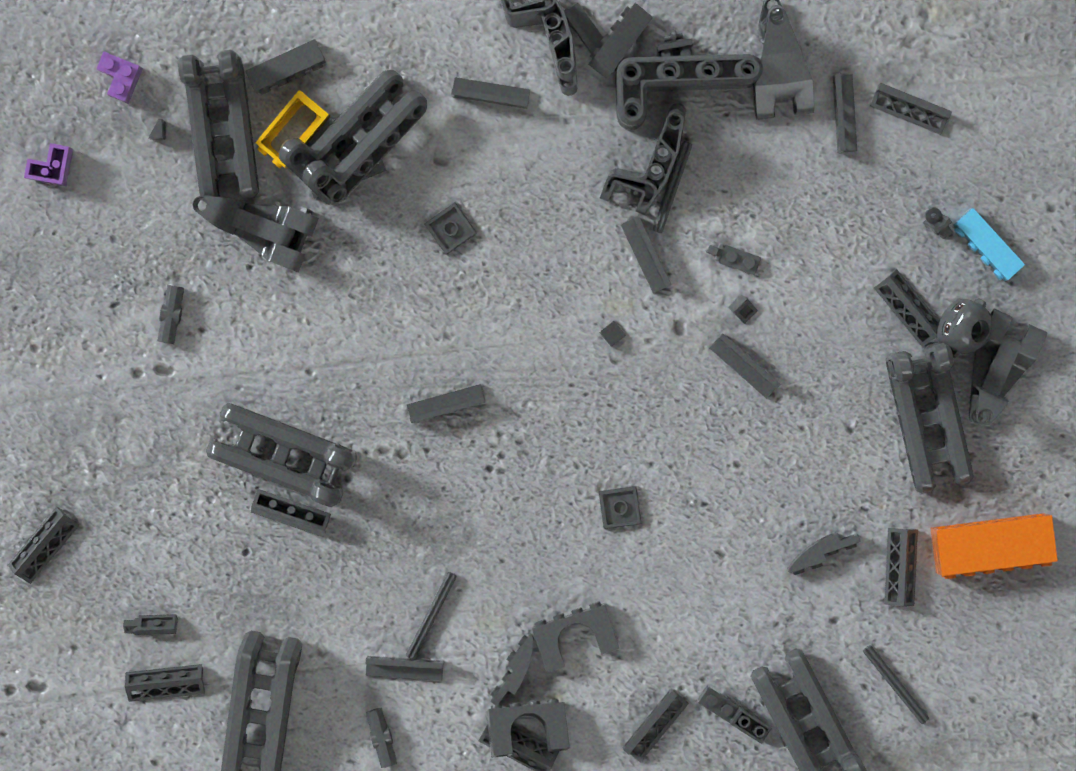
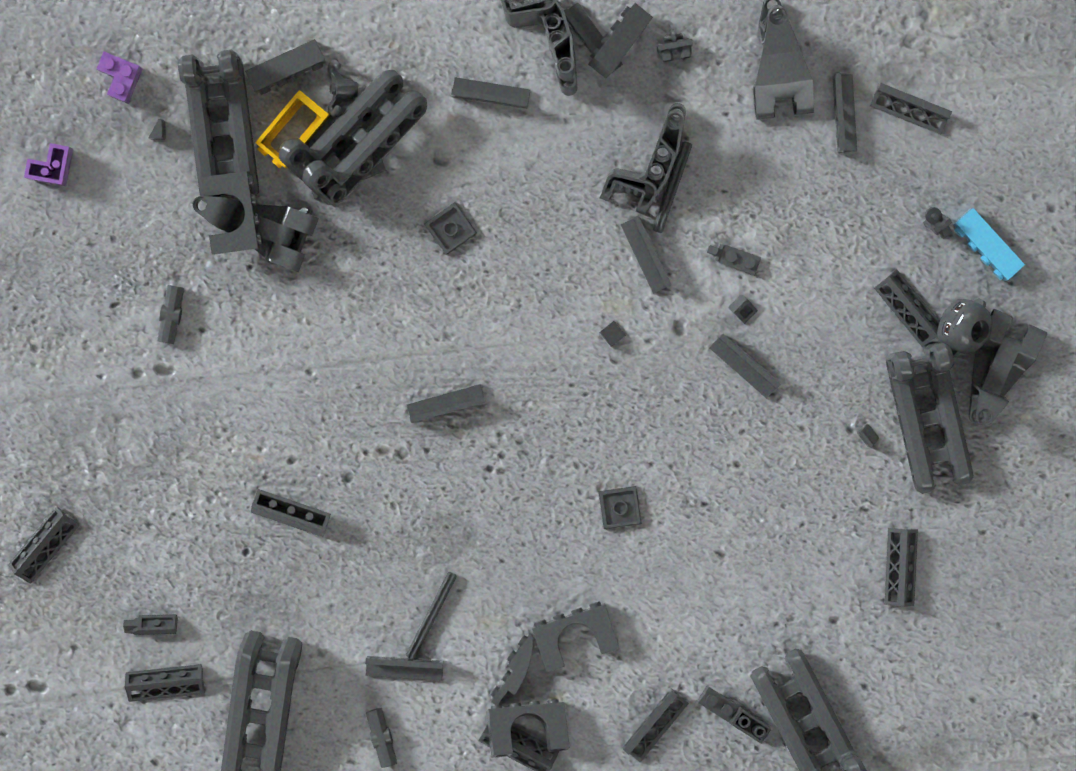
dark grey beam [206,403,357,507] -> none
dark grey beam [615,54,763,130] -> none
dark grey slope [787,532,861,575] -> none
dark grey axle [863,645,929,724] -> none
orange brick [930,513,1058,579] -> none
none -> dark grey arch [201,171,262,255]
none -> dark grey piece [327,60,358,117]
none -> dark grey slope [857,424,879,447]

